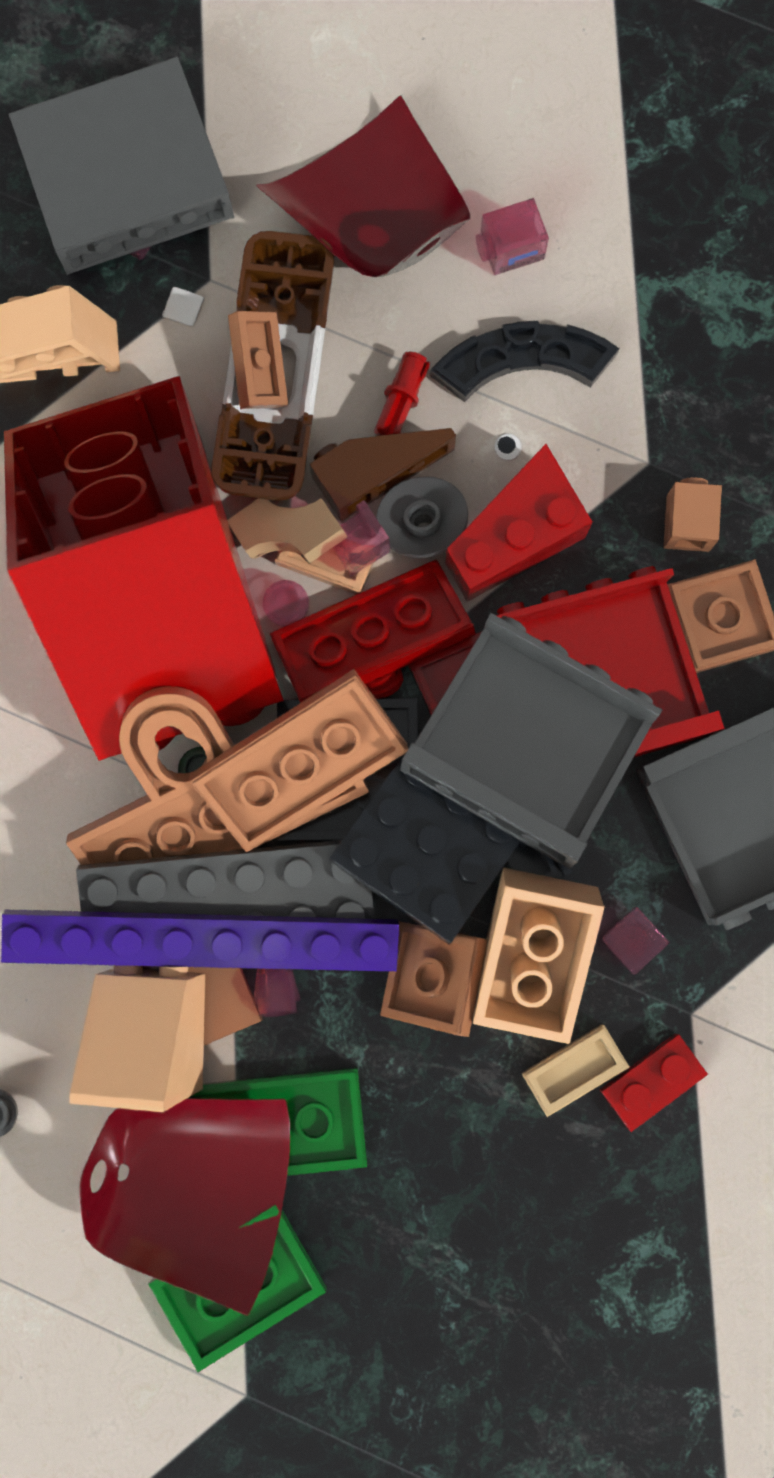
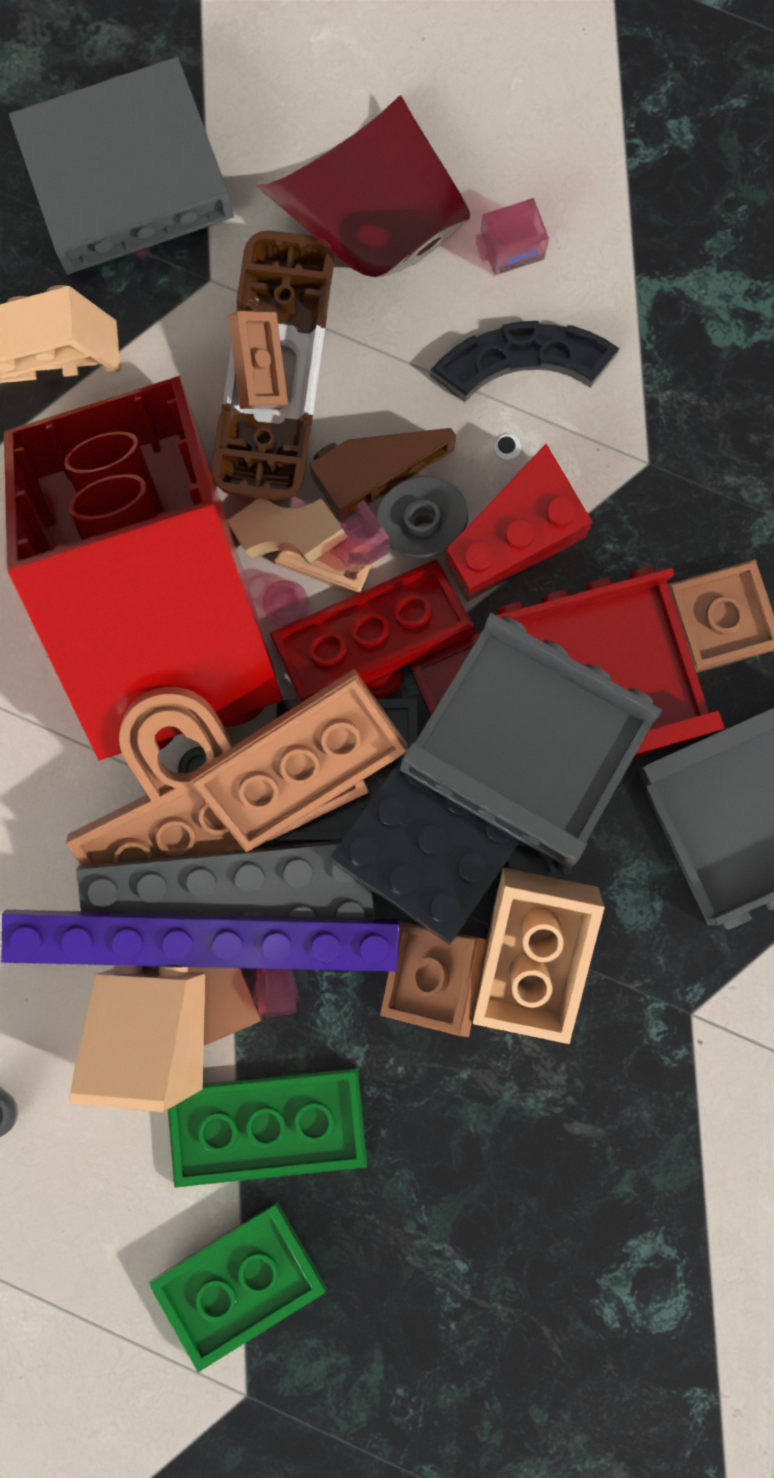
dark red piece [79,1099,290,1316] -> none
white sticker [162,287,204,326] -> none
red axle [374,351,430,436] -> none
tan tile [521,1024,629,1117] -> none
clear pink plate [600,907,670,975] -> none
red plate [600,1033,708,1132] -> none
nougat brick [663,478,722,552] -> none

